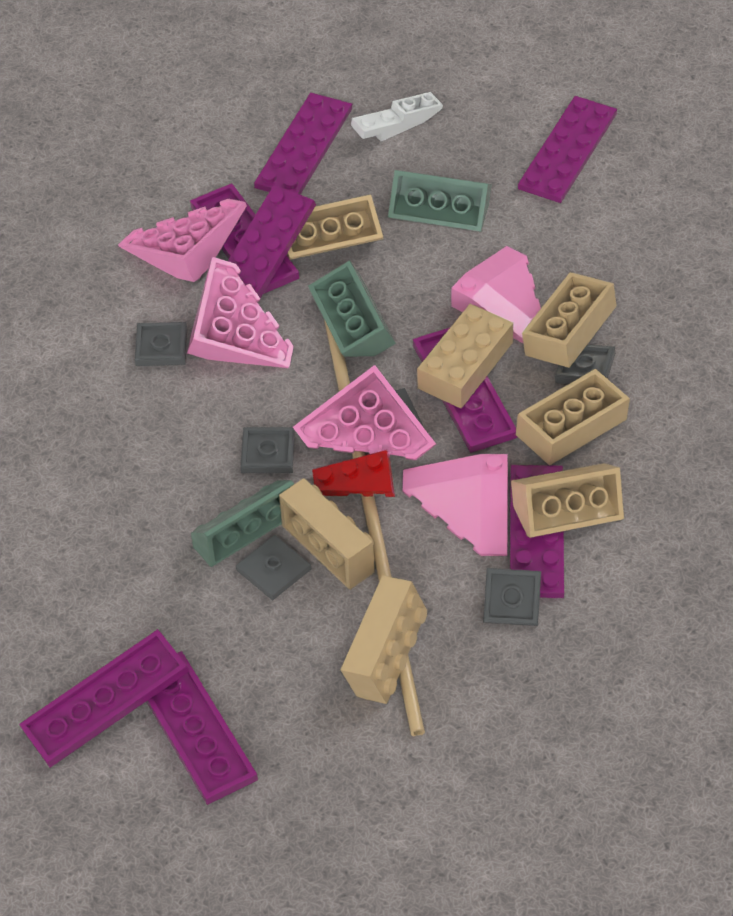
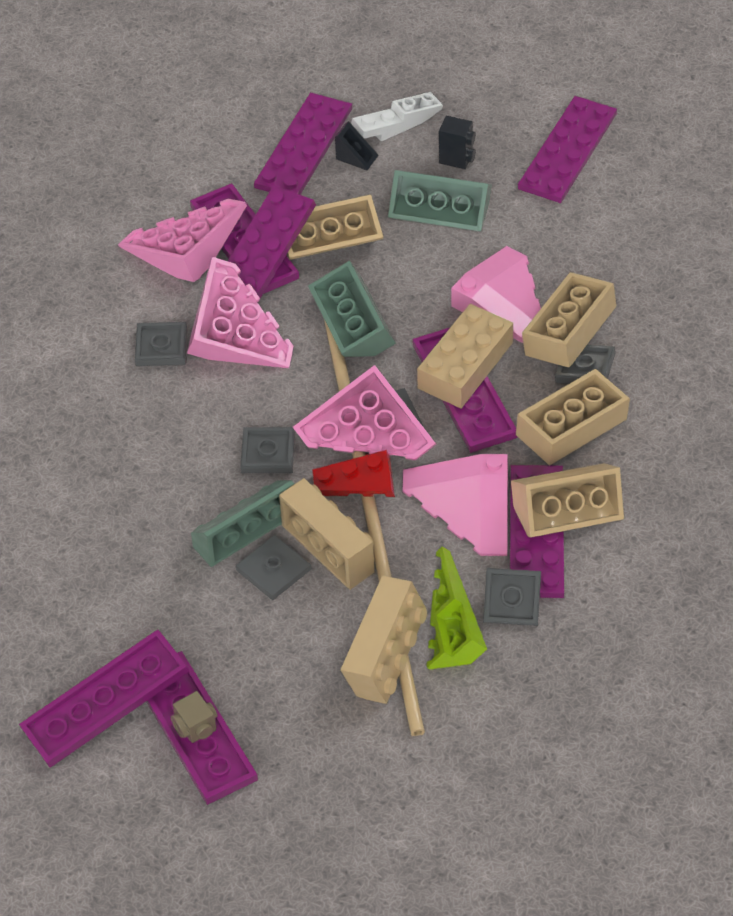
none -> dark tan brick [171,691,217,743]
none -> black slope [335,121,379,170]
none -> lime wedge [427,546,487,669]
none -> black brick [439,115,476,170]

